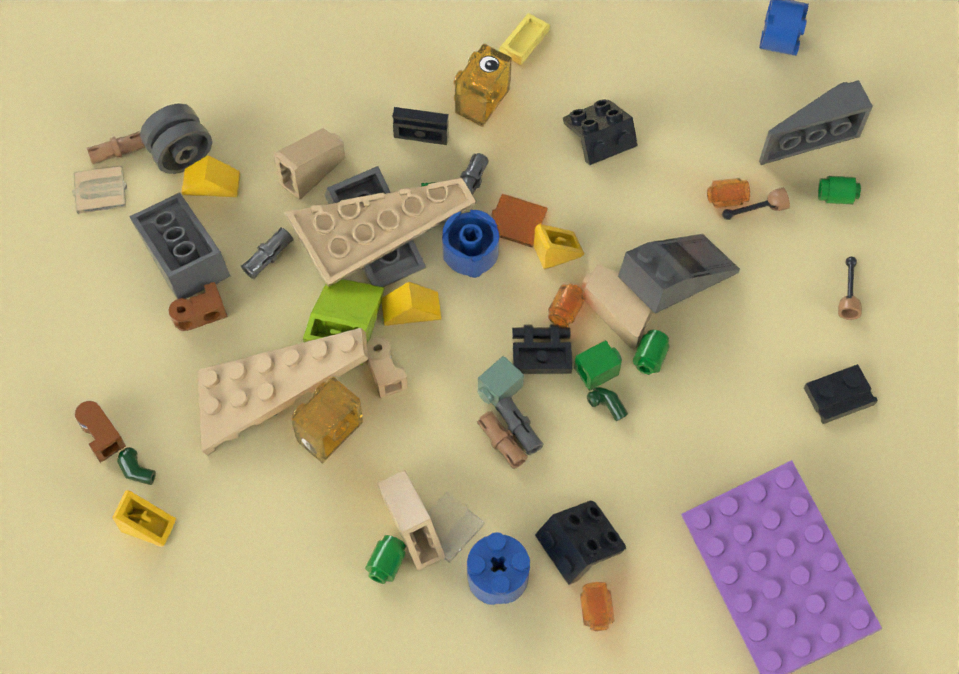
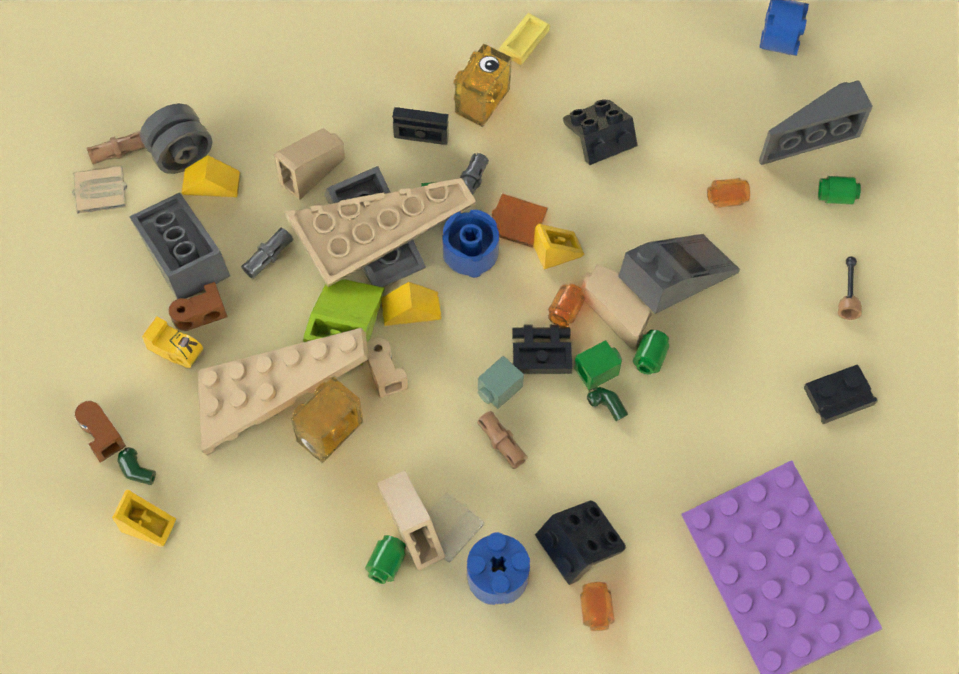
dark grey pin [495,397,544,455] -> none
hinge [722,187,790,220] -> none
none -> yellow leg [142,316,203,368]

